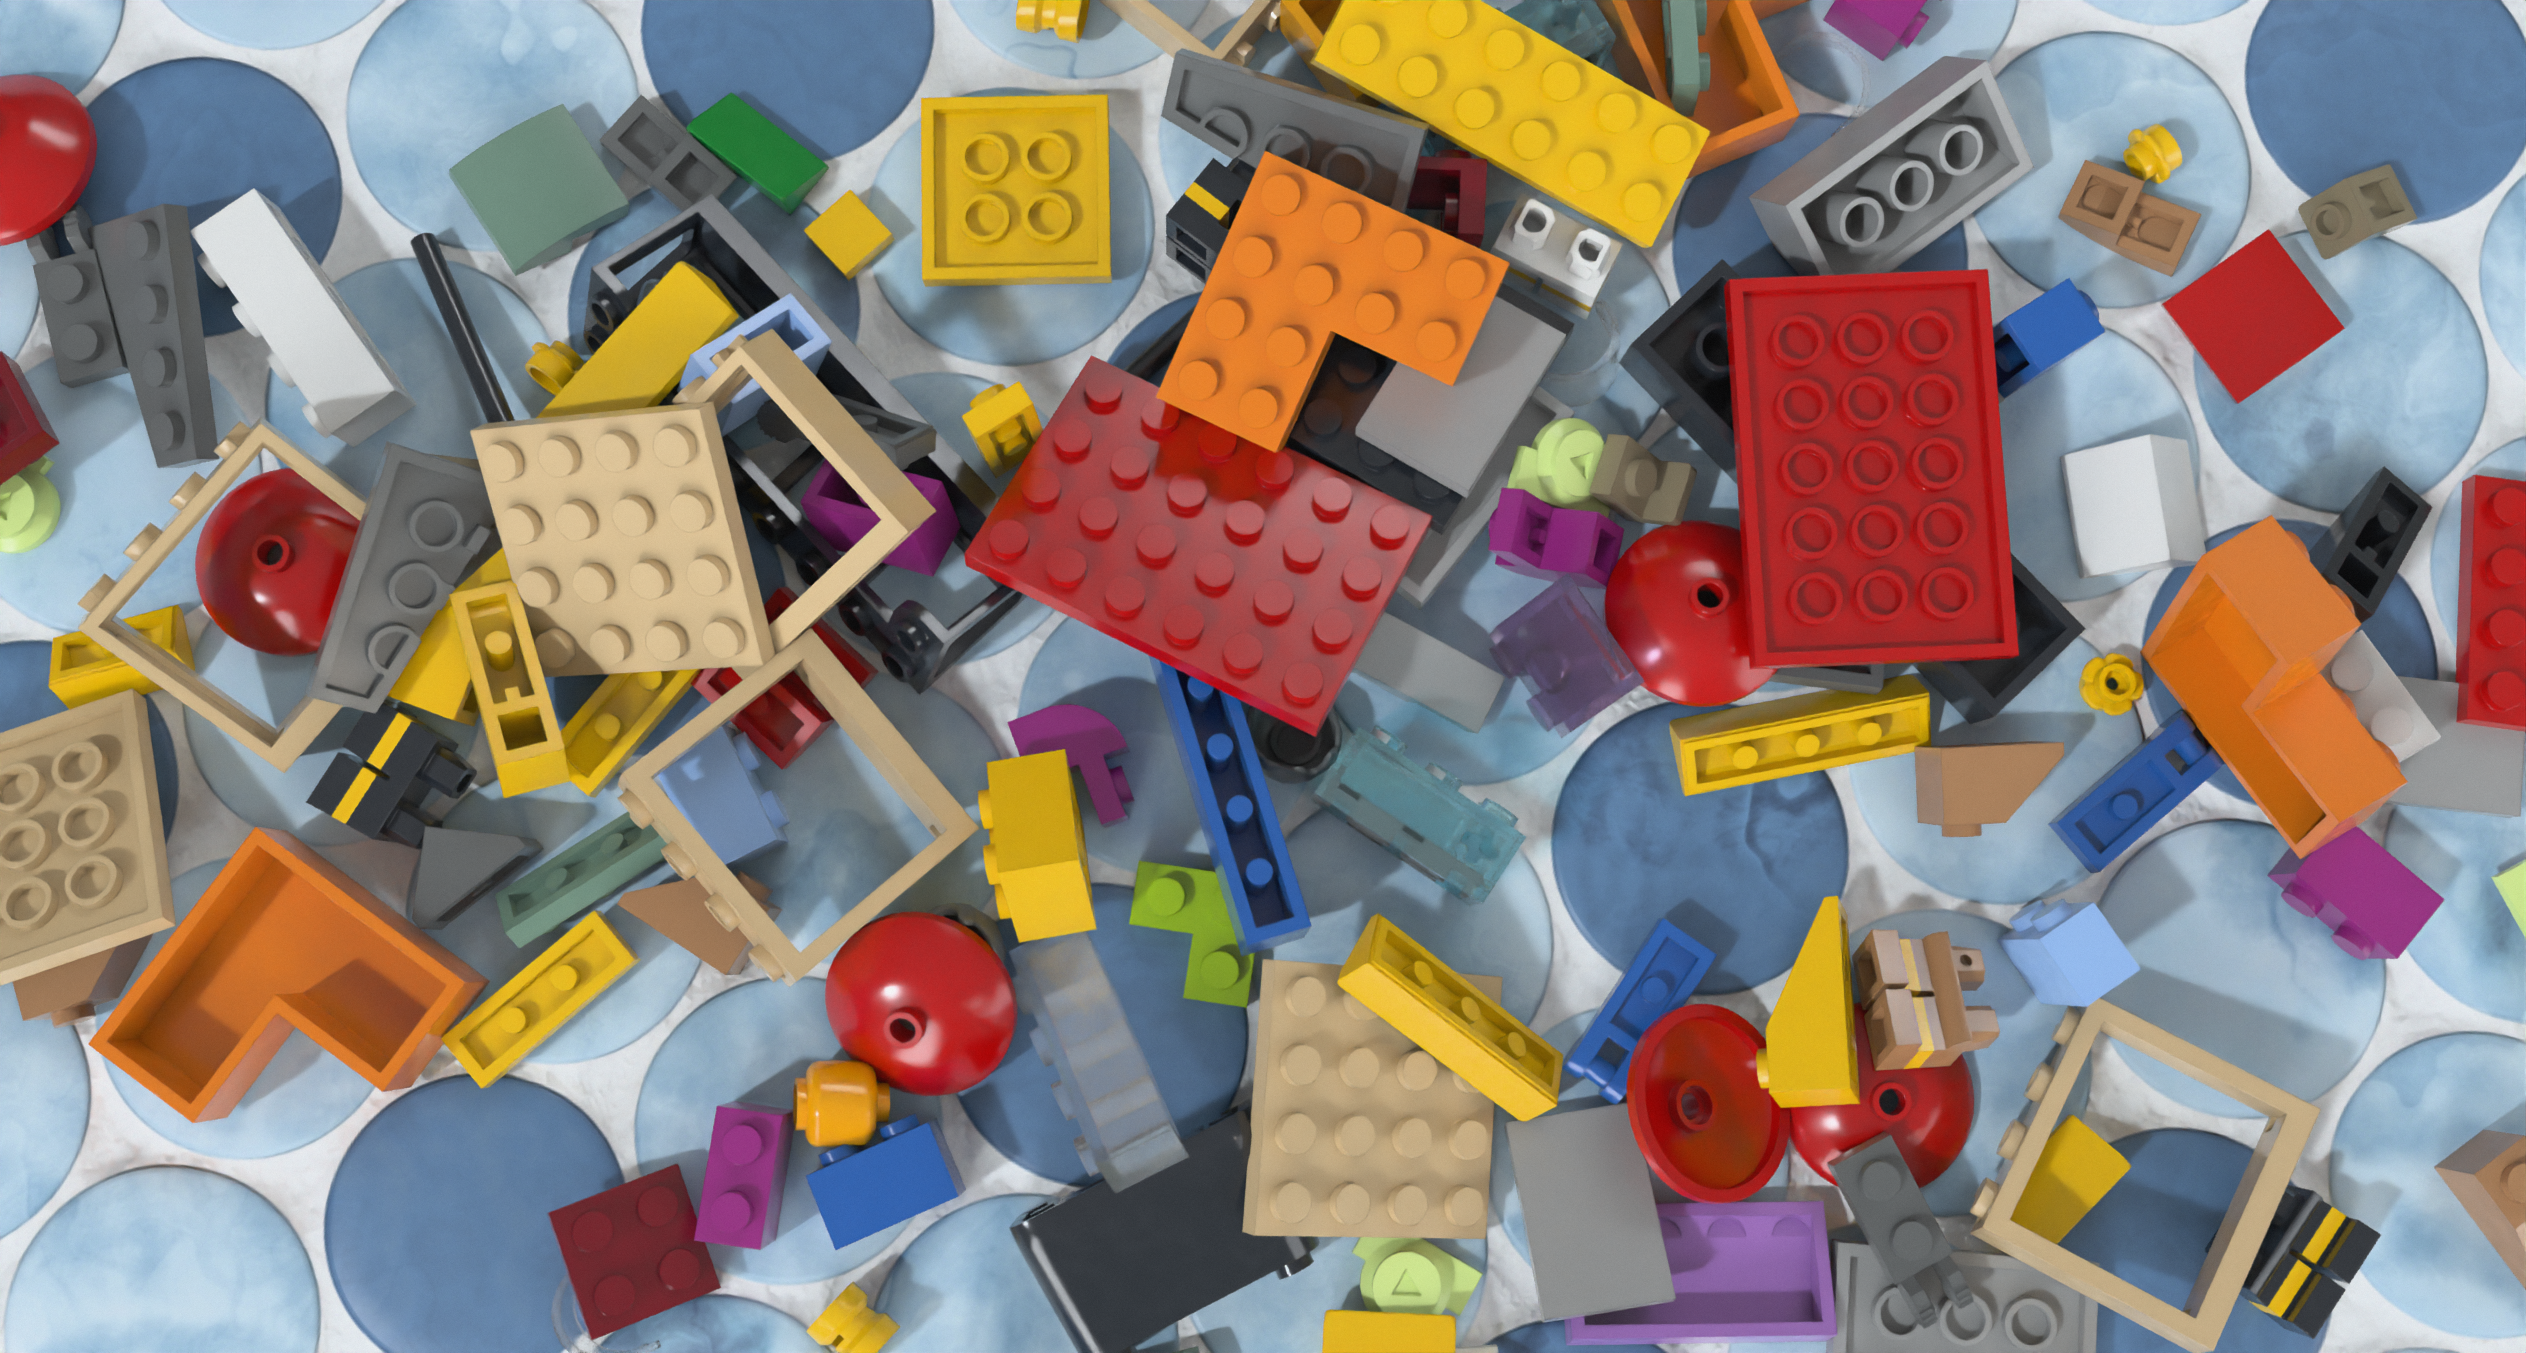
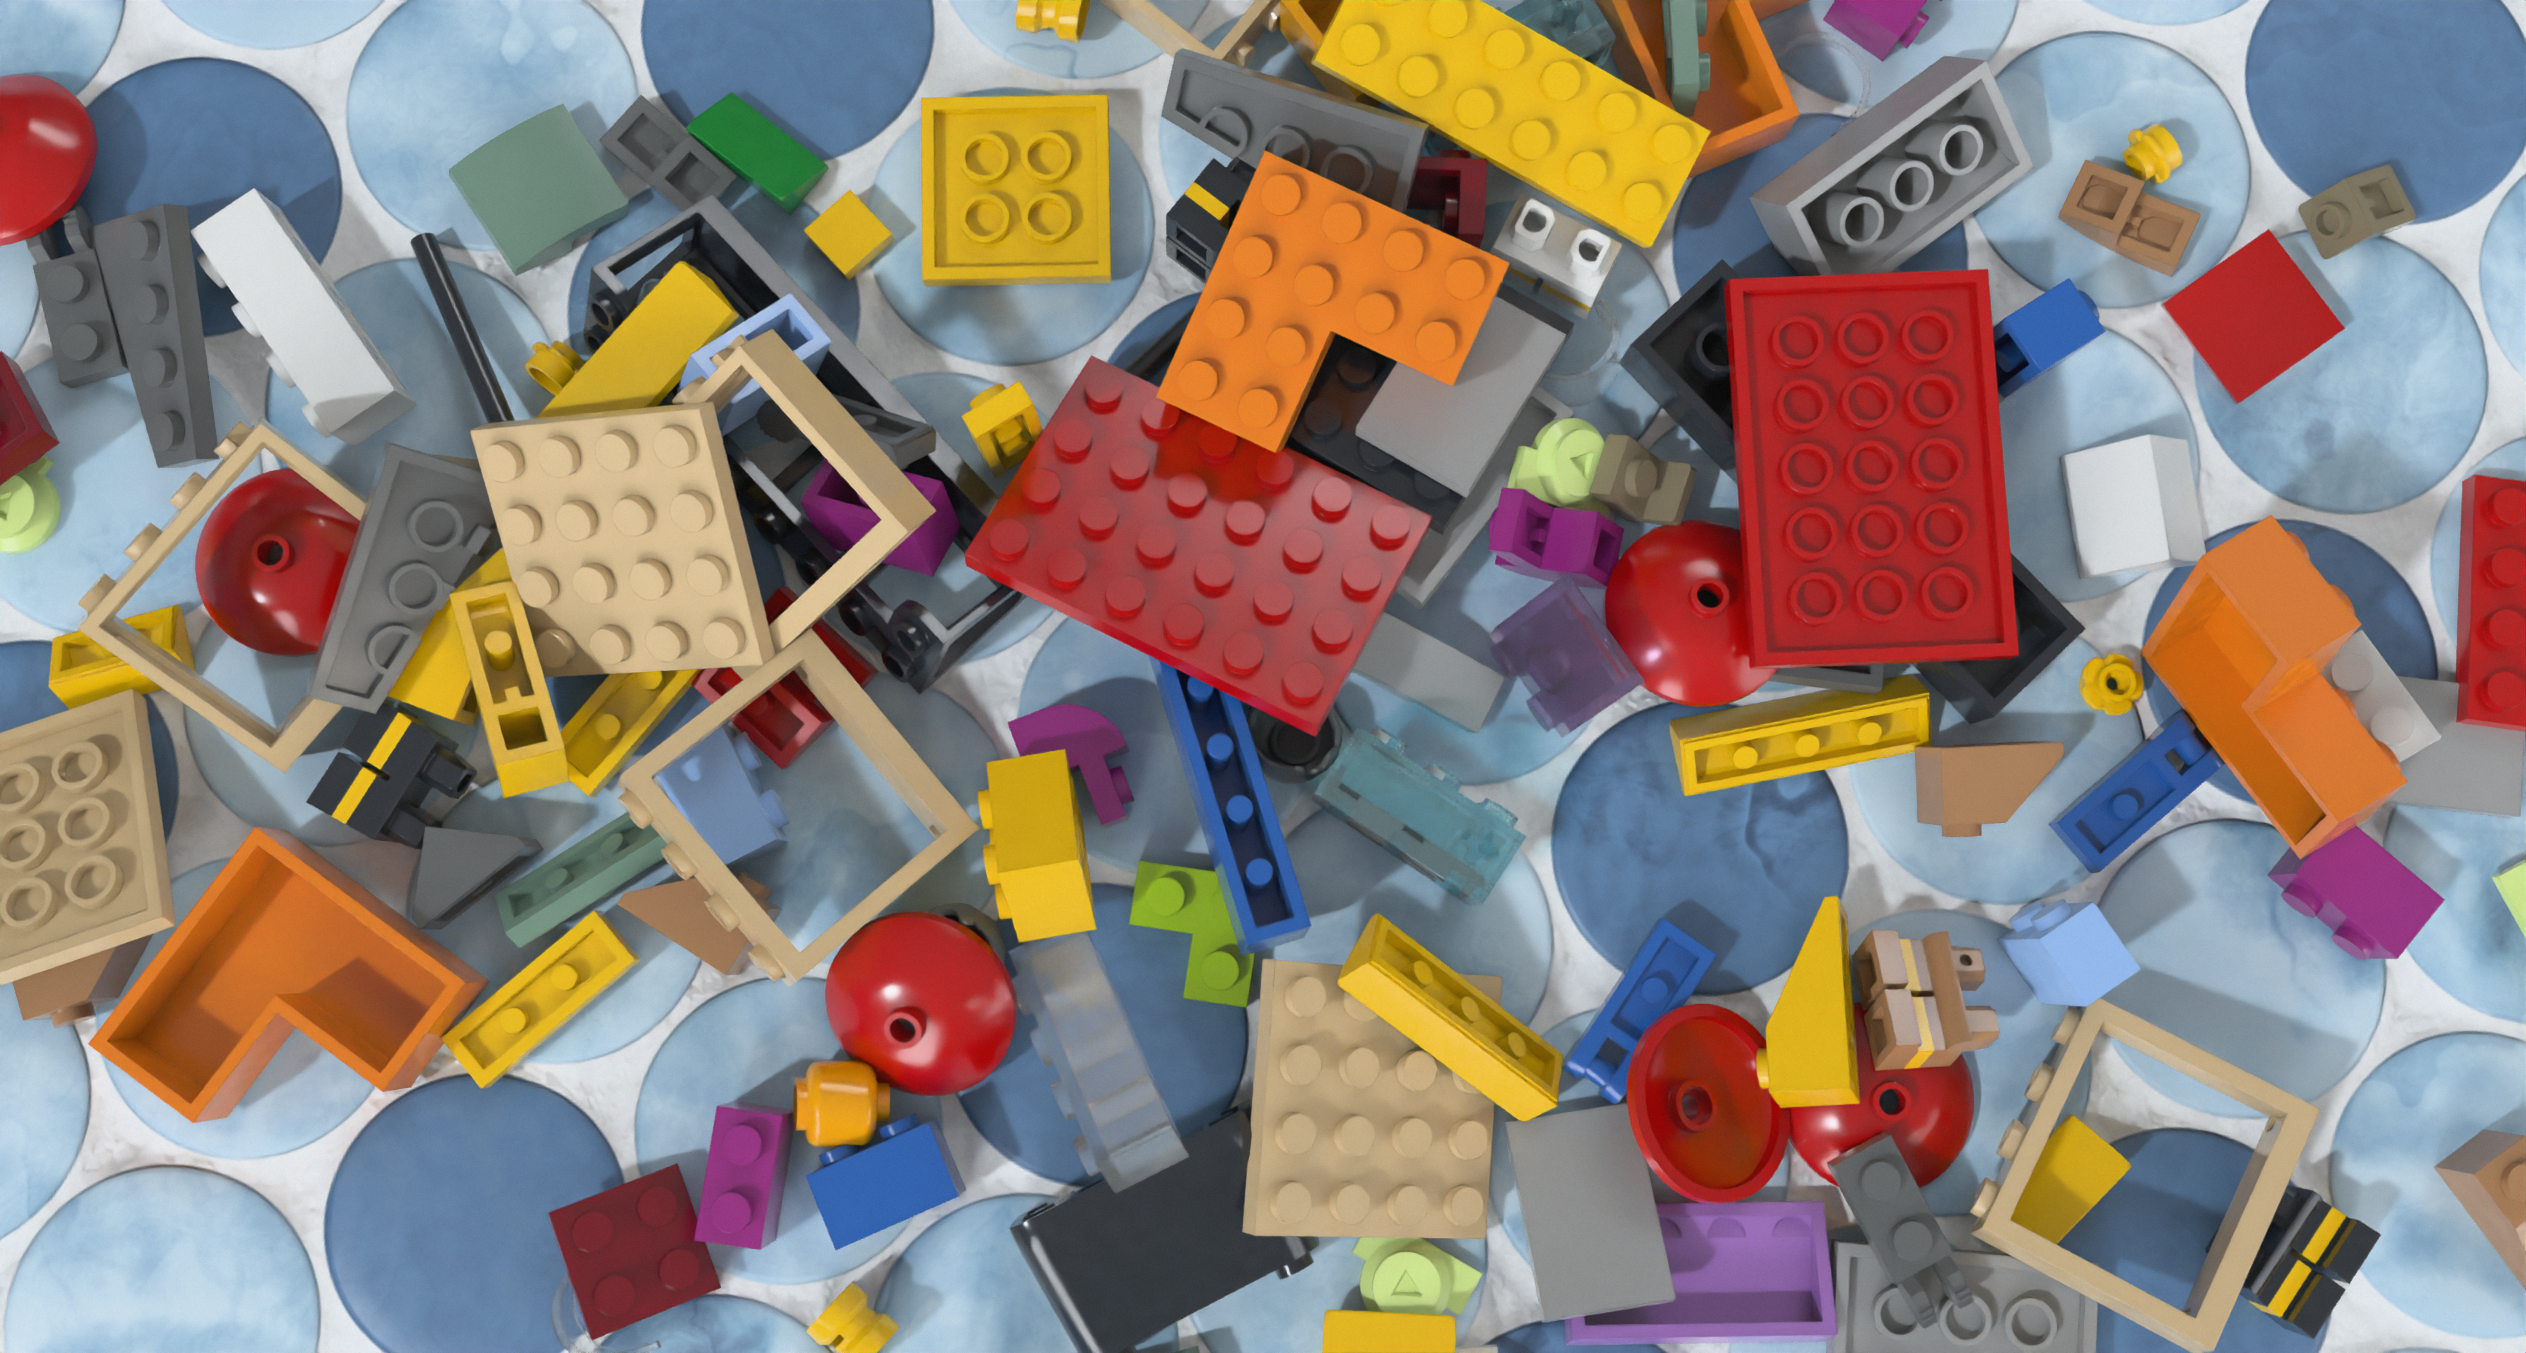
black slope [2308,466,2433,623] -> none

